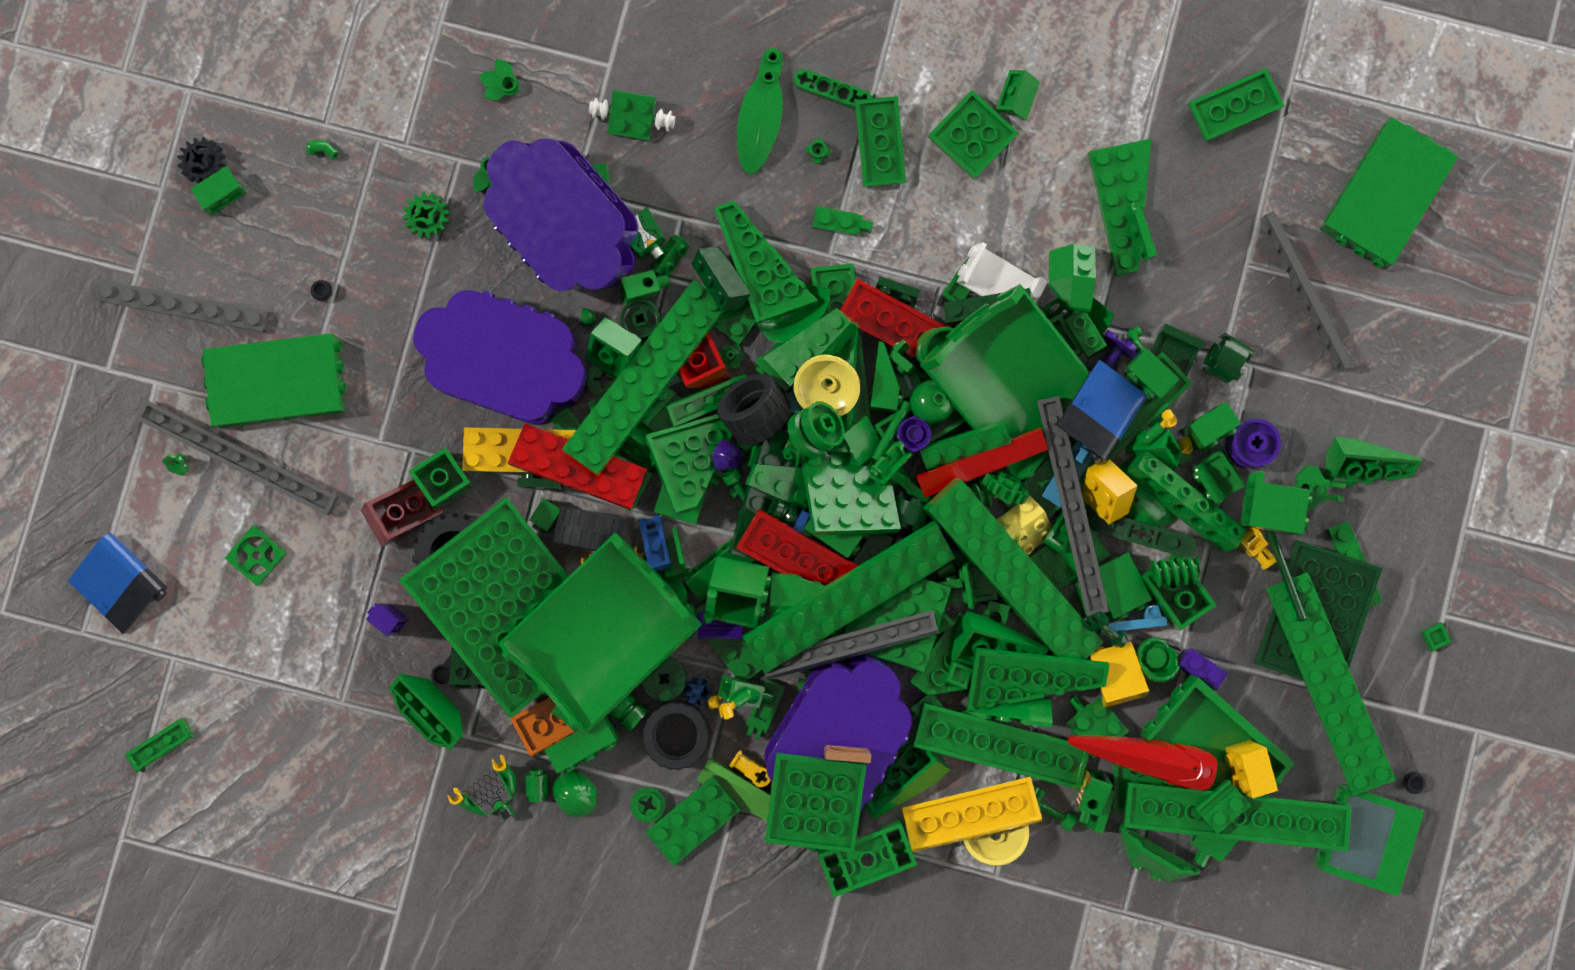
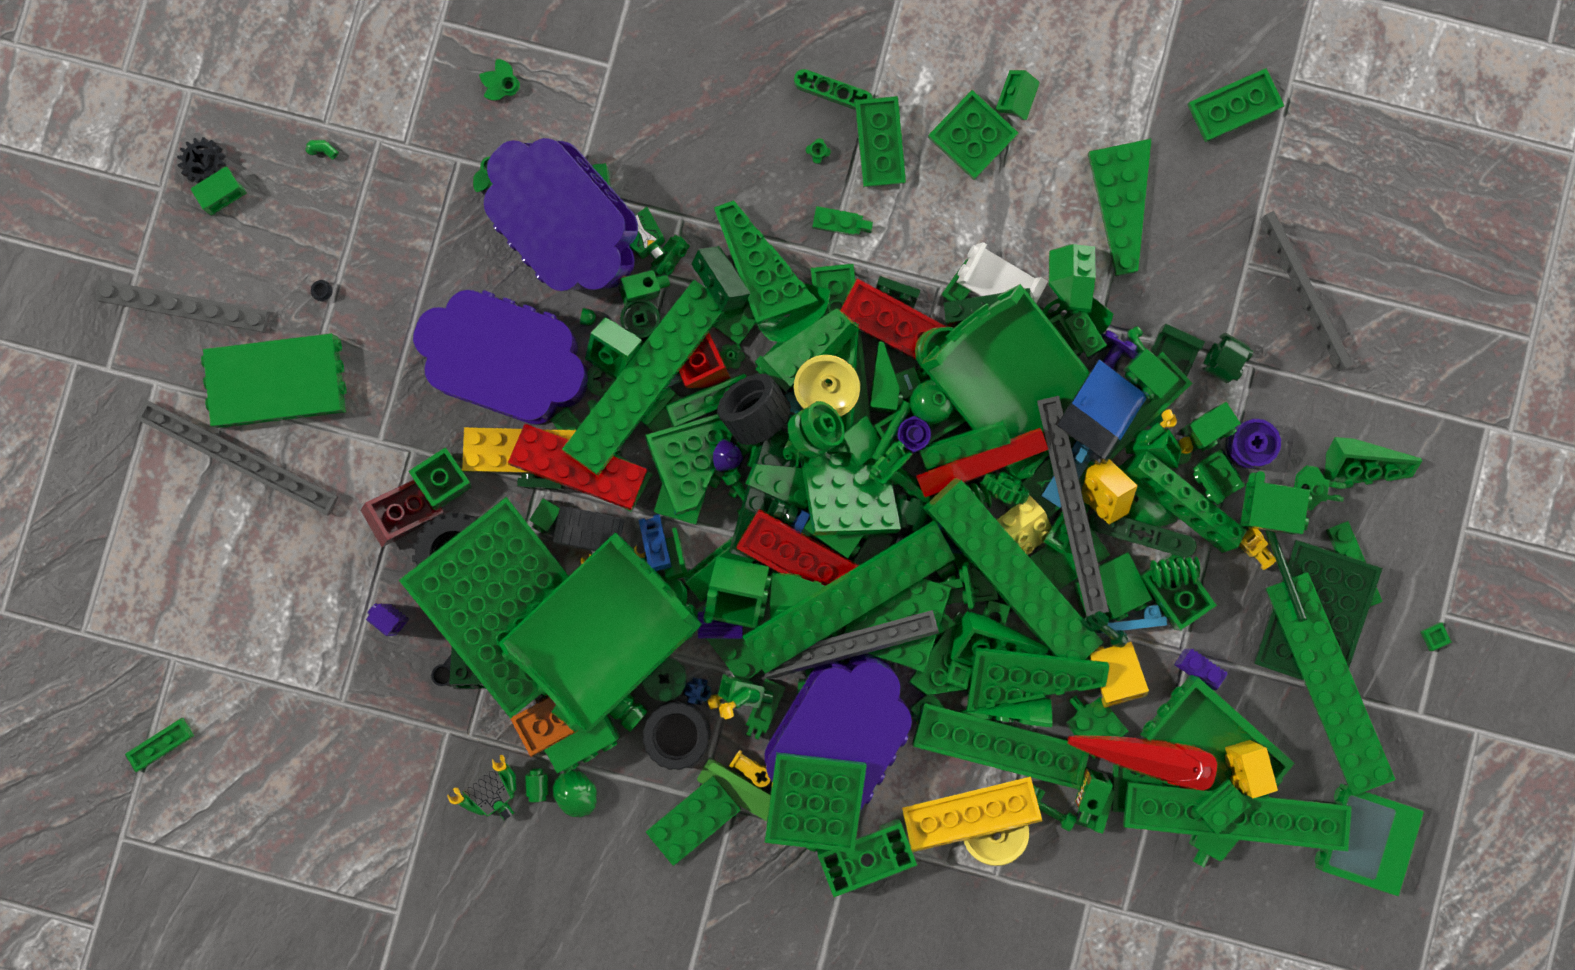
blue door [68,533,167,634] -> none
green plant [162,454,189,476] -> none
green piece [224,525,287,586] -> none
green wedge [388,673,463,750] -> none
green gear [402,192,451,239] -> none
green plate [589,90,675,141] -> none
green panel [621,421,655,472] -> none
green gear [630,787,666,823] -> none
green plant [737,48,783,174] -> none
medium nougat tile [824,745,872,763] -> none
green wedge [864,733,950,819] -> none
green bracket [889,340,918,376] -> none
green wedge [1117,823,1202,883] -> none
green hinge [1128,202,1157,262] -> none
green piece [1136,637,1180,683] -> none
green panel [1319,117,1458,269] -> none
black plate [1402,772,1426,794] -> none

